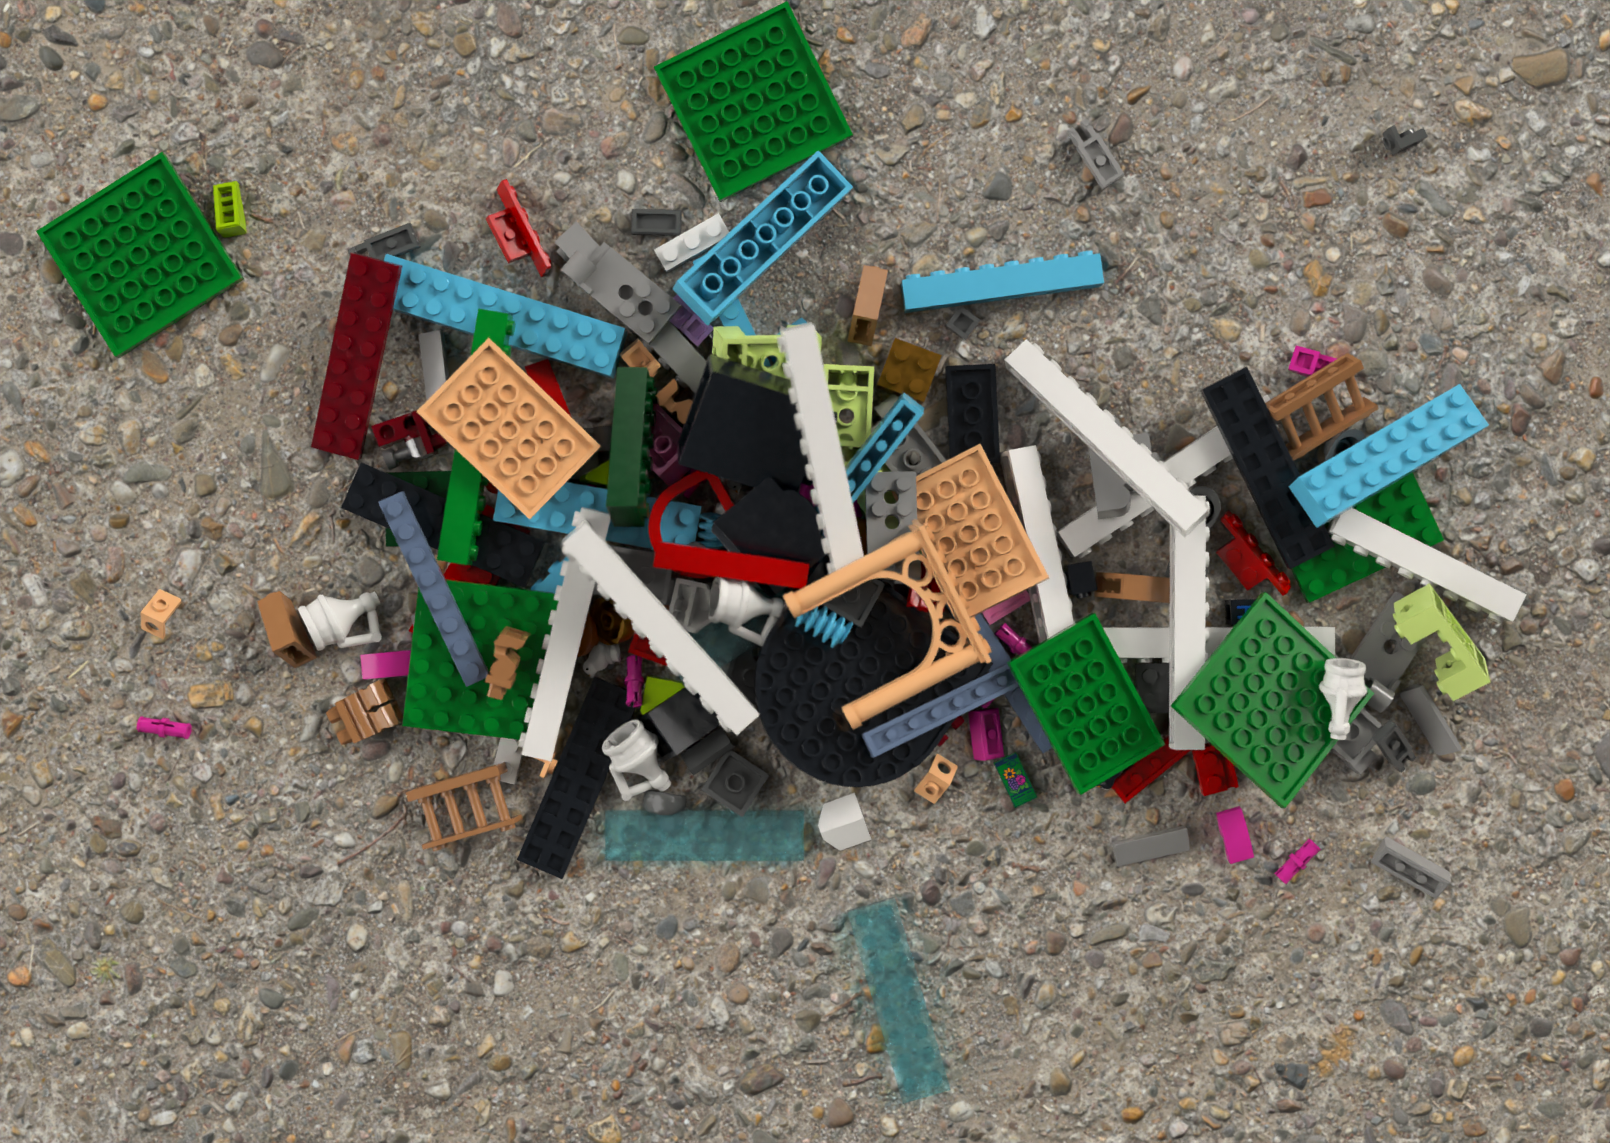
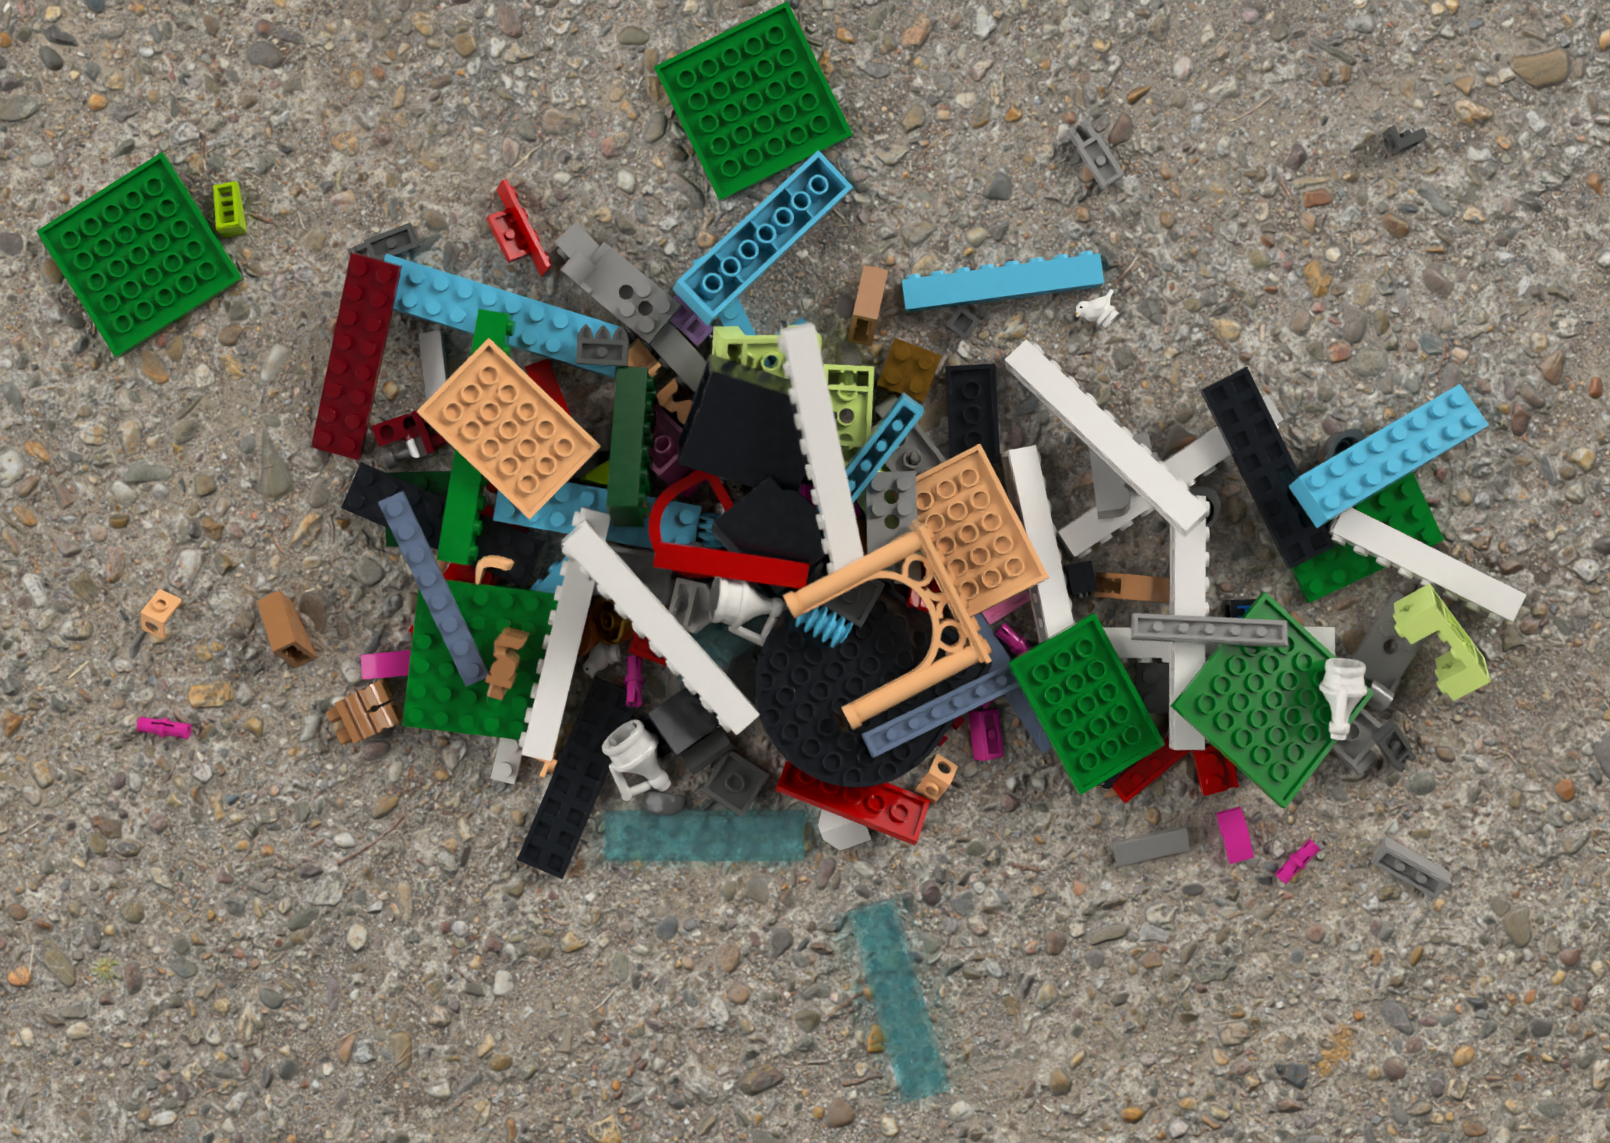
white piece [298,591,382,651] -> none
medium nougat fence [405,762,522,851] -> none
dark grey tile [631,209,682,236] -> none
lime slope [640,675,686,715] -> none
white plate [654,213,729,273] -> none
tile [993,752,1037,808] -> none
red bracket [1216,510,1291,596] -> none
medium nougat fence [1265,353,1379,461] -> none
dark pink slope [1288,345,1337,386] -> none
light grey slope [1399,684,1462,756] -> none
none -> light nougat hair [475,555,514,585]
none -> dark grey plate [576,324,629,367]
none -> red plate [775,760,930,846]
none -> white animal [1075,289,1119,328]
none -> light grey tile [1131,613,1288,648]

